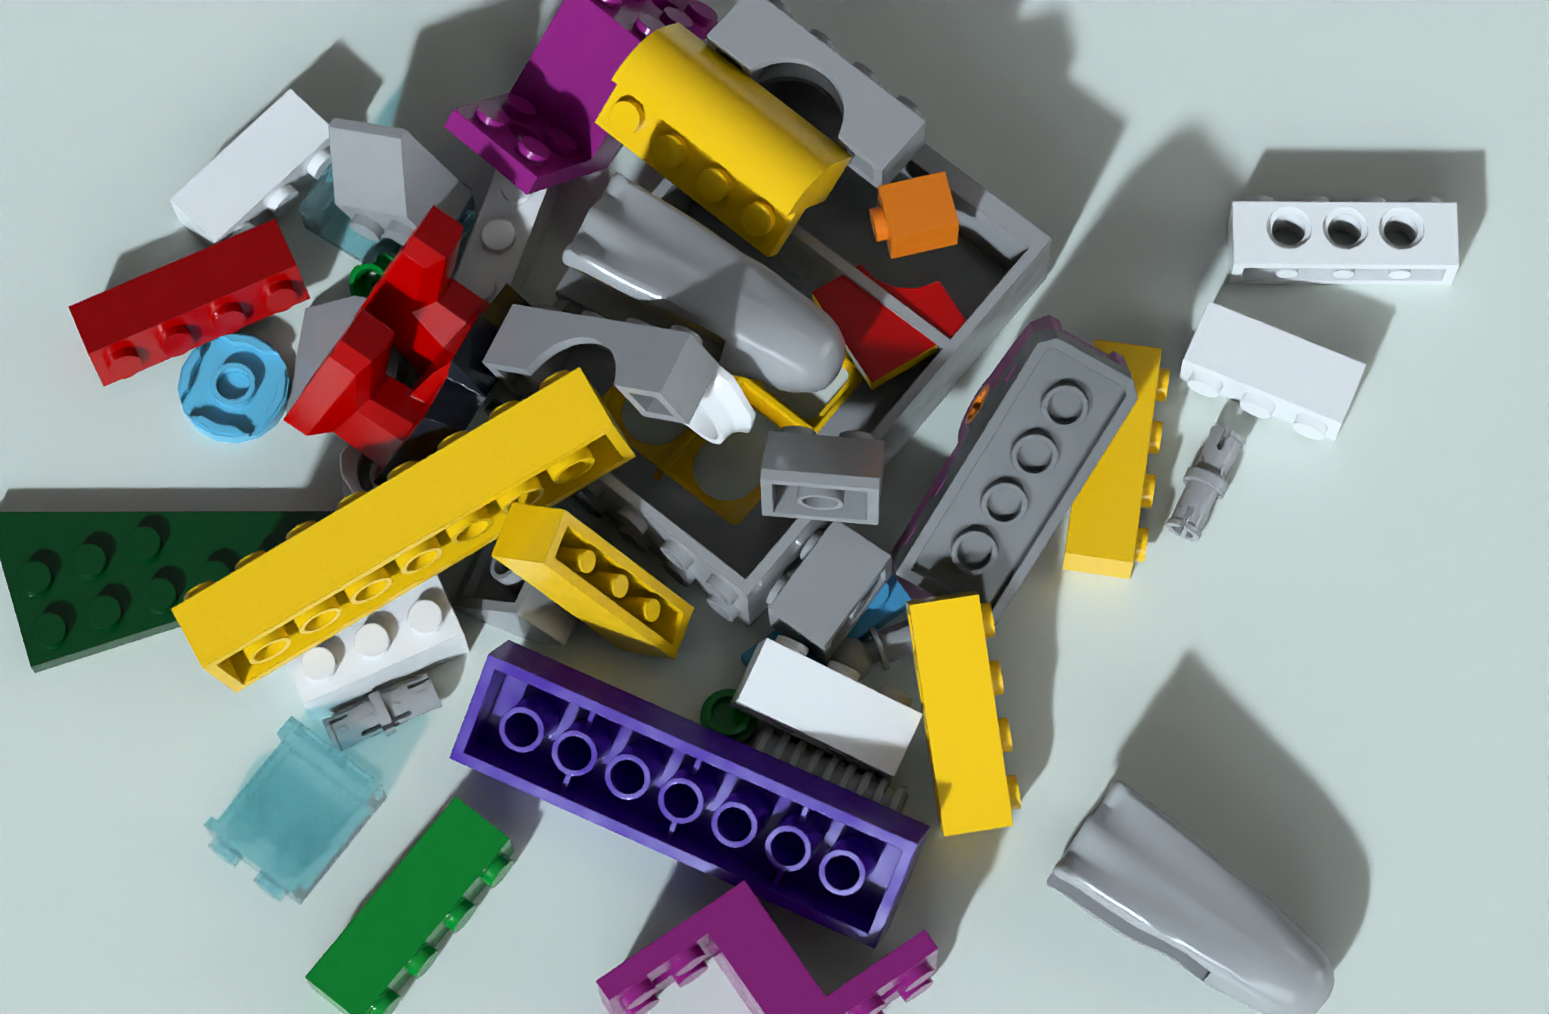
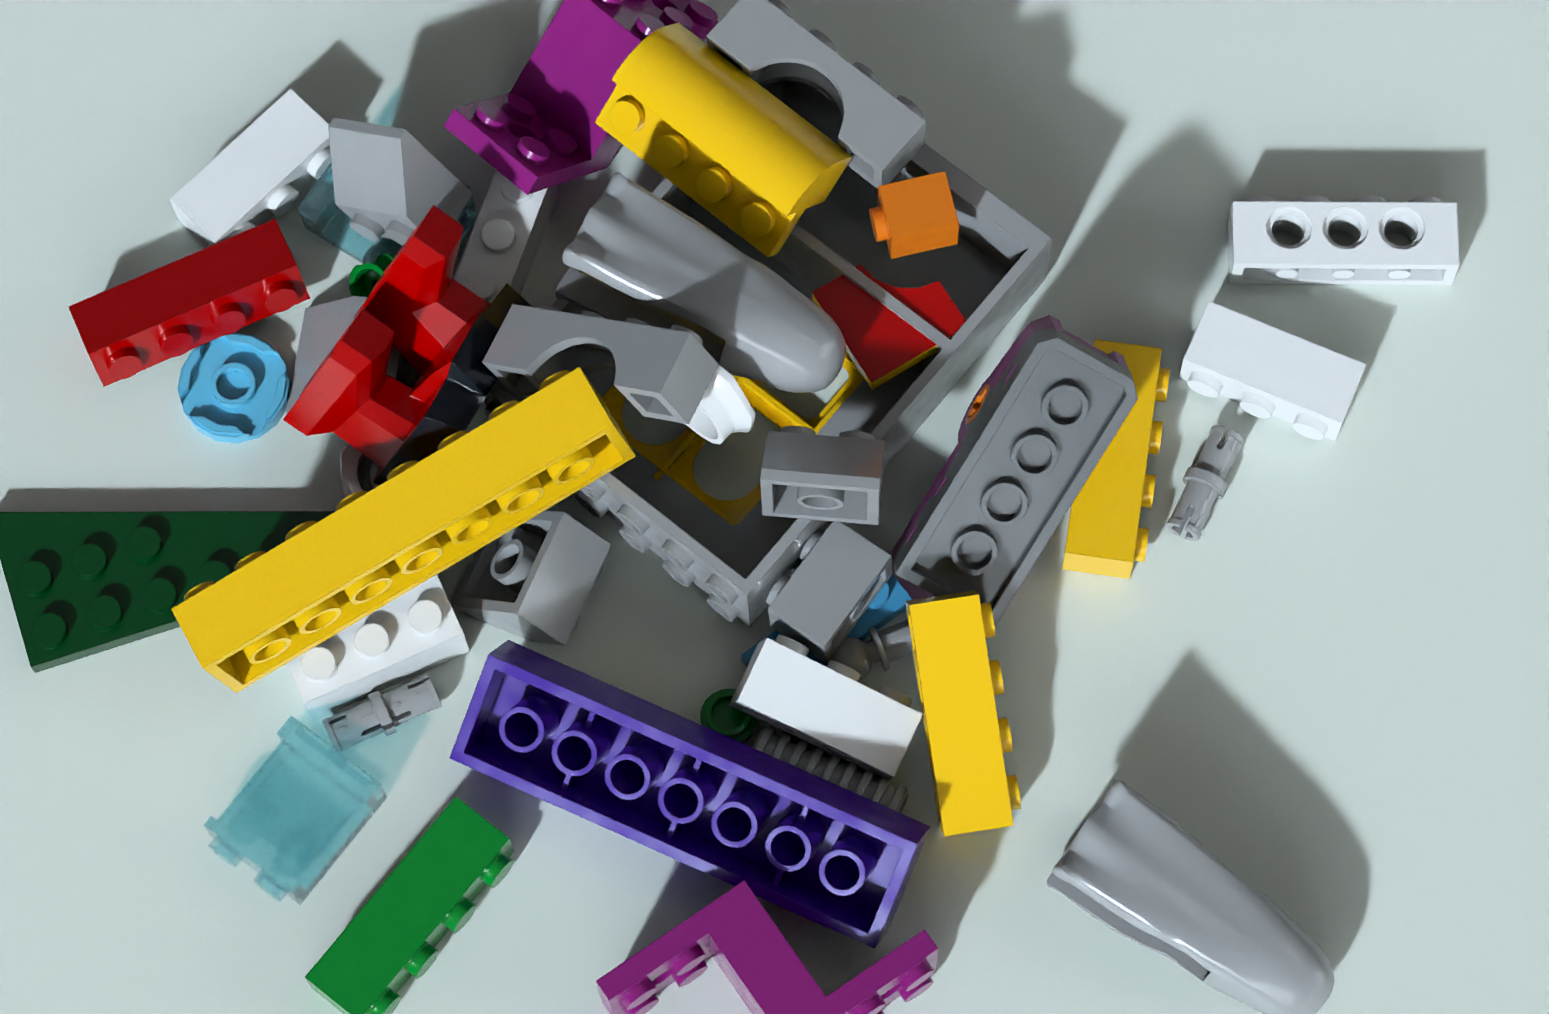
yellow brick [491,502,694,660] -> none

